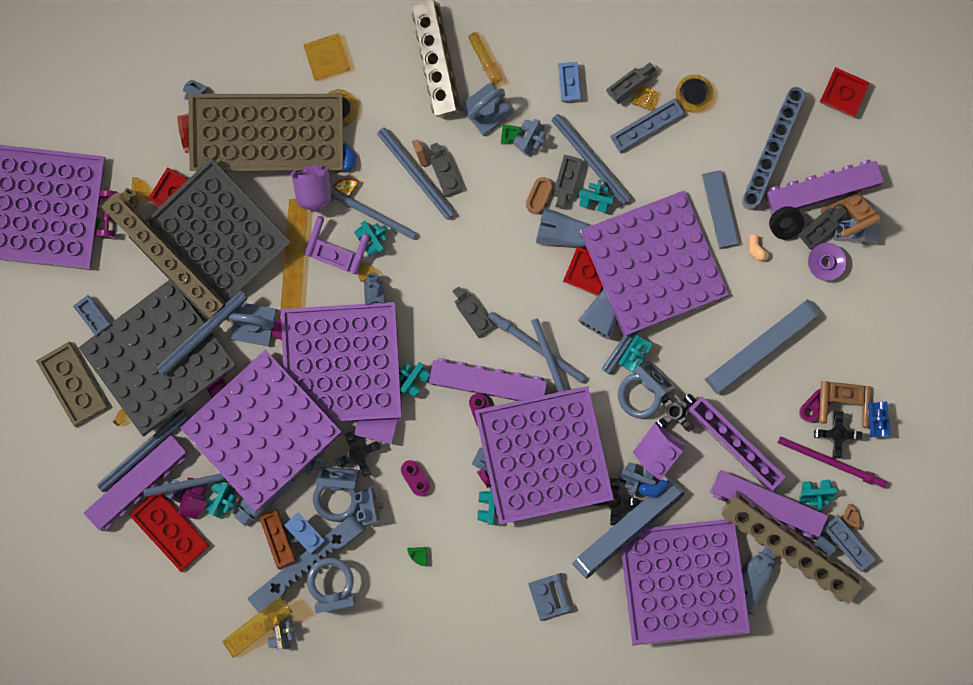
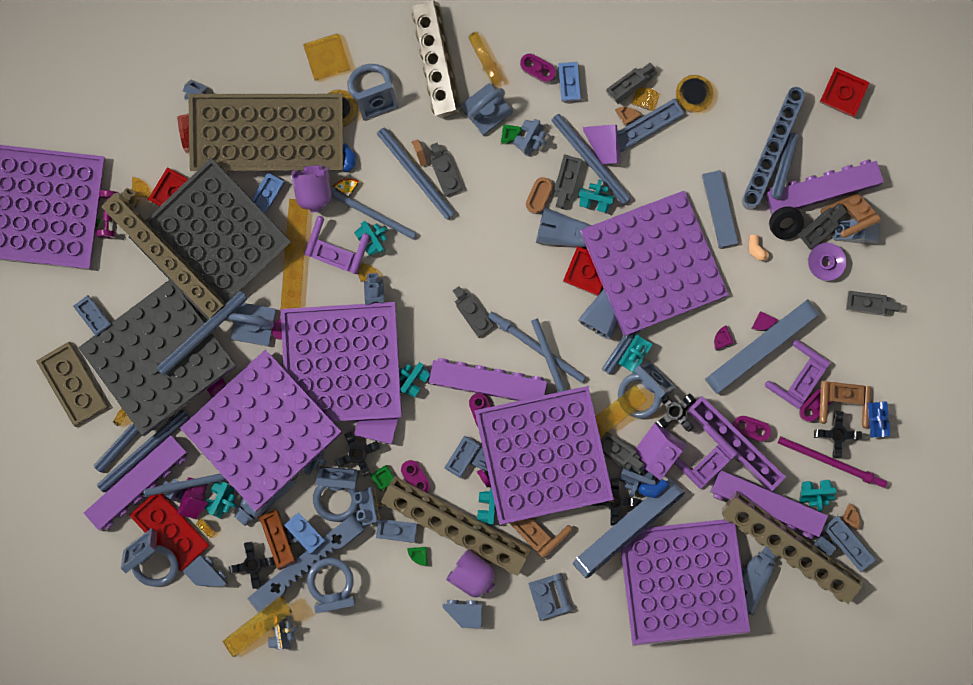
none -> sand blue axle [94,423,139,473]
none -> sand blue tile [121,527,178,587]
none -> sand blue slope [183,555,228,587]
none -> clear yellow tile [196,519,216,538]
none -> black pin [228,541,276,589]
none -> medium blue plate [252,172,284,214]
none -> sand blue tile [347,63,399,120]
none -> green tile [370,465,394,491]
none -> sand blue plate [376,519,417,543]
none -> dark tan brick [381,476,531,576]
none -> sand blue slope [443,600,482,628]
none -> sand blue plate [444,435,481,479]
none -> medium lavender cylinder [446,549,495,597]
none -> medium nougat plate [509,518,573,559]
none -> magenta plate [520,53,555,83]
none -> medium lavender slope [583,125,621,164]
none -> clear yellow tile [595,385,648,438]
none -> dark grey hinge [600,432,645,474]
none -> medium nougat tile [615,107,641,126]
none -> medium lavender plate [674,424,738,489]
none -> magenta tile [714,325,734,351]
none -> magenta plate [733,416,771,442]
none -> magenta tile [751,311,777,331]
none -> medium lavender plate [765,340,831,409]
none -> sand blue axle [771,133,798,200]
none -> dark grey hinge [846,291,901,315]

